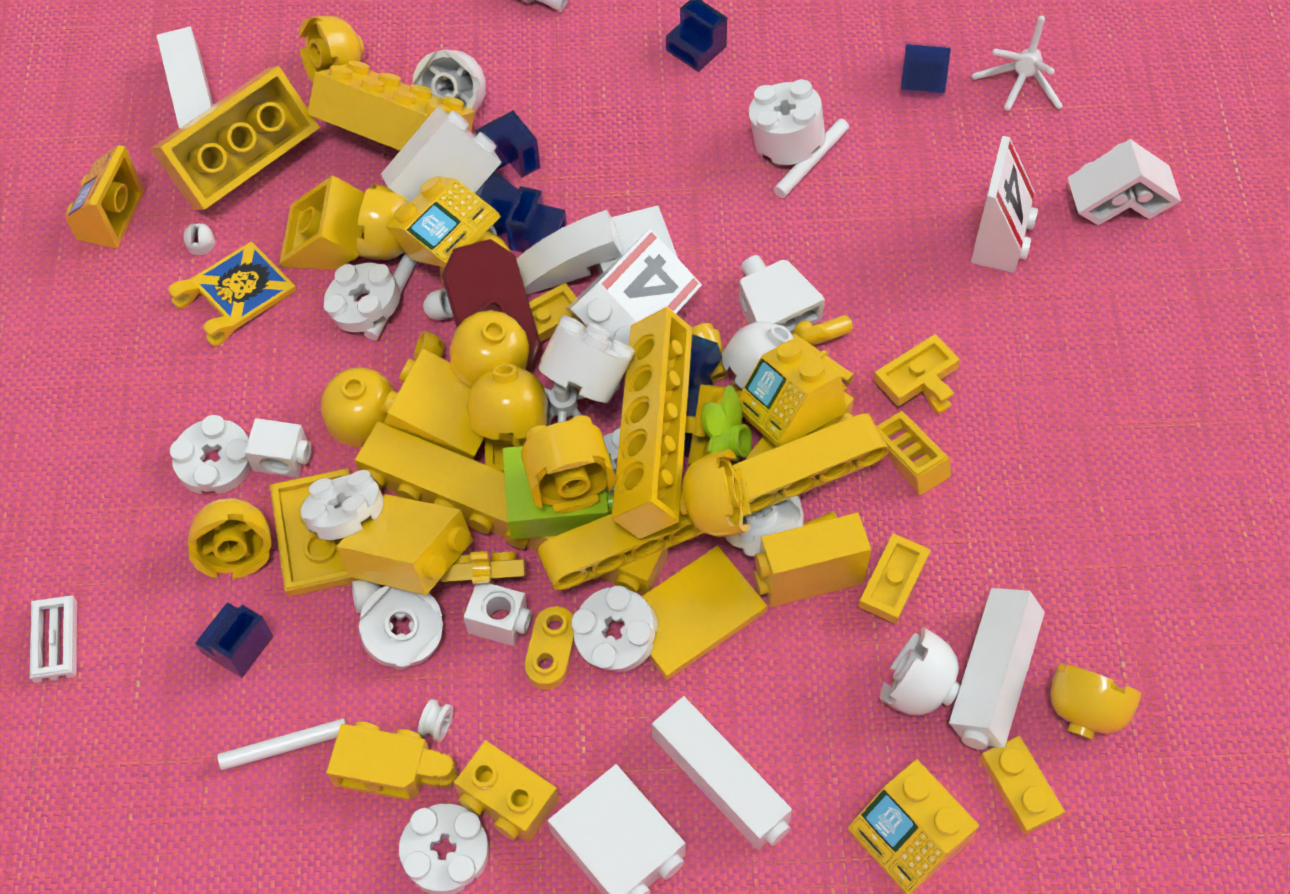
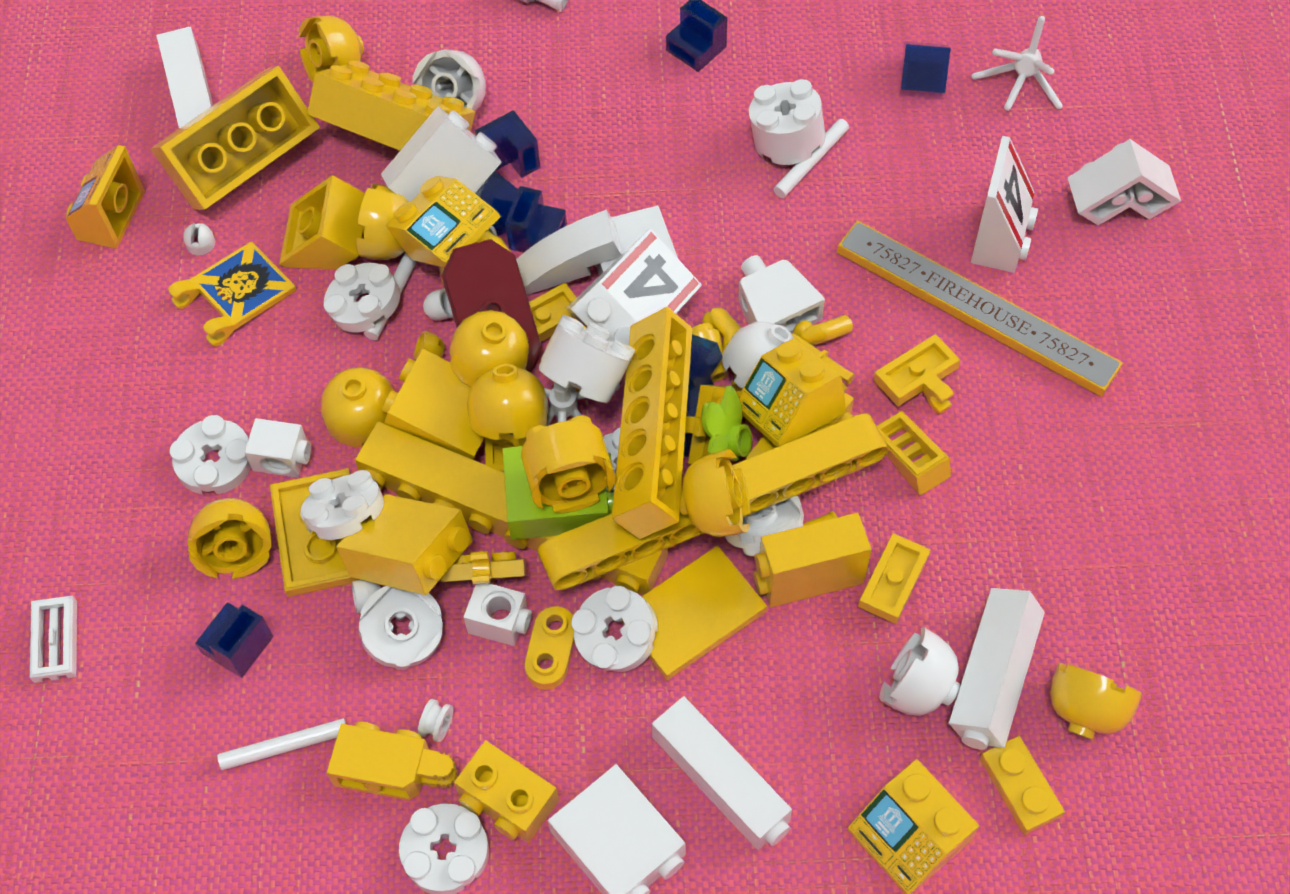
none -> yellow arm [702,307,741,351]
none -> light grey tile [837,220,1123,397]

